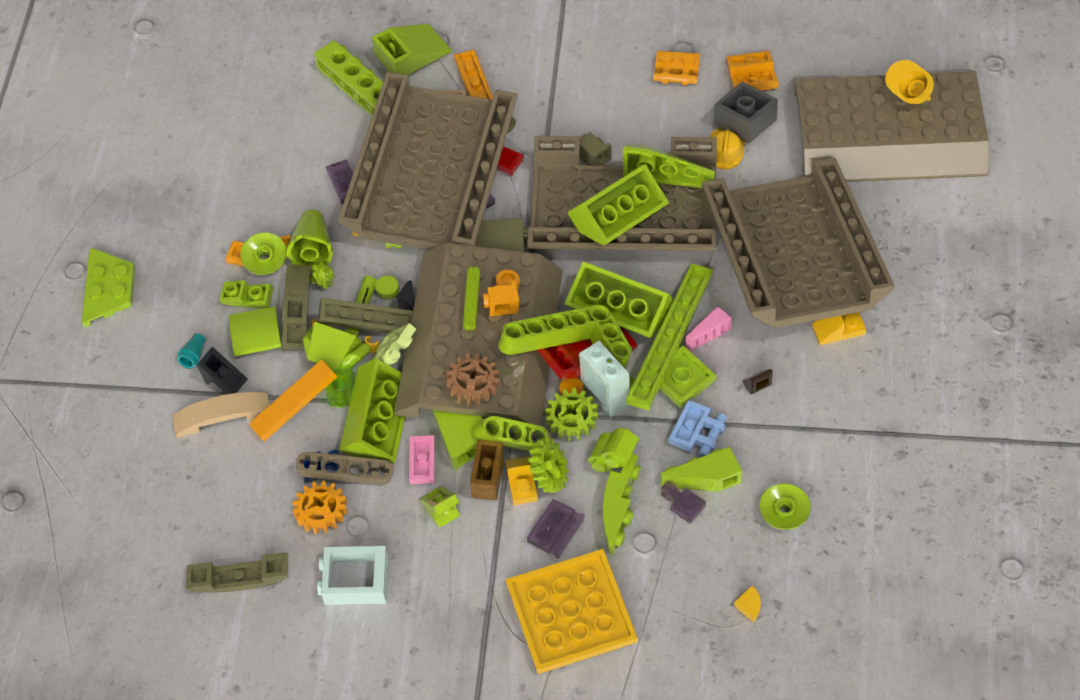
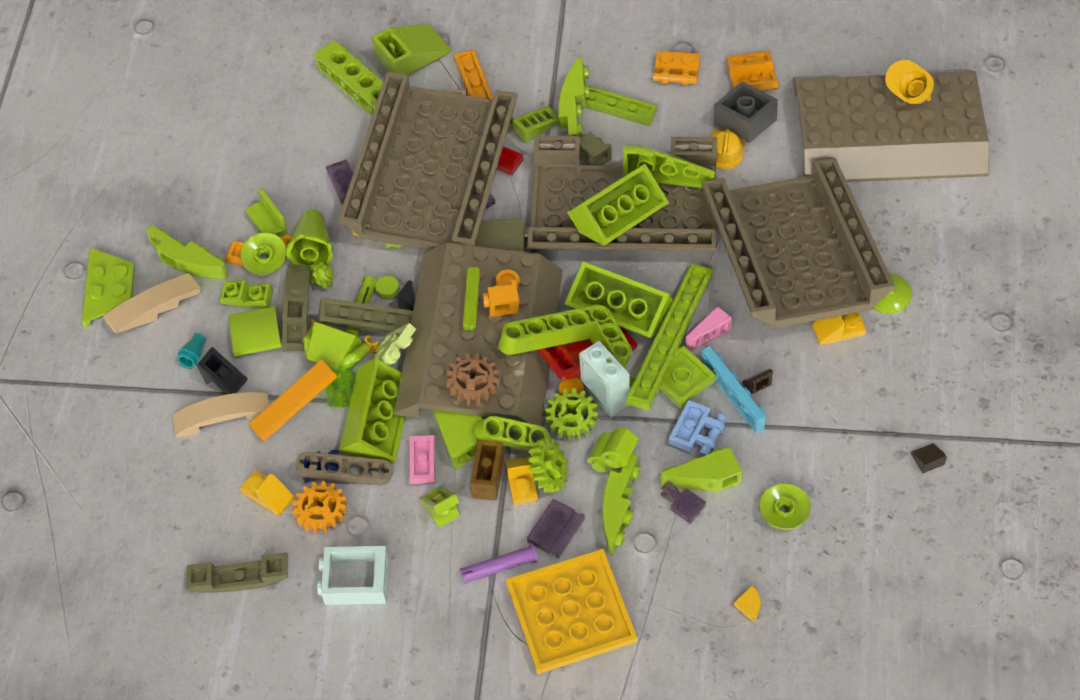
none -> tan slope [104,273,201,334]
none -> lime slope [146,225,229,280]
none -> yellow slope [240,470,295,517]
none -> lime panel [245,188,288,237]
none -> medium lavender pin [460,543,539,584]
none -> lime slope [512,106,560,143]
none -> lime slope [558,57,590,137]
none -> lime tile [584,86,657,127]
none -> medium azure plate [701,346,766,433]
none -> lime dish [872,273,912,314]
none -> dark brown slope [911,443,947,474]

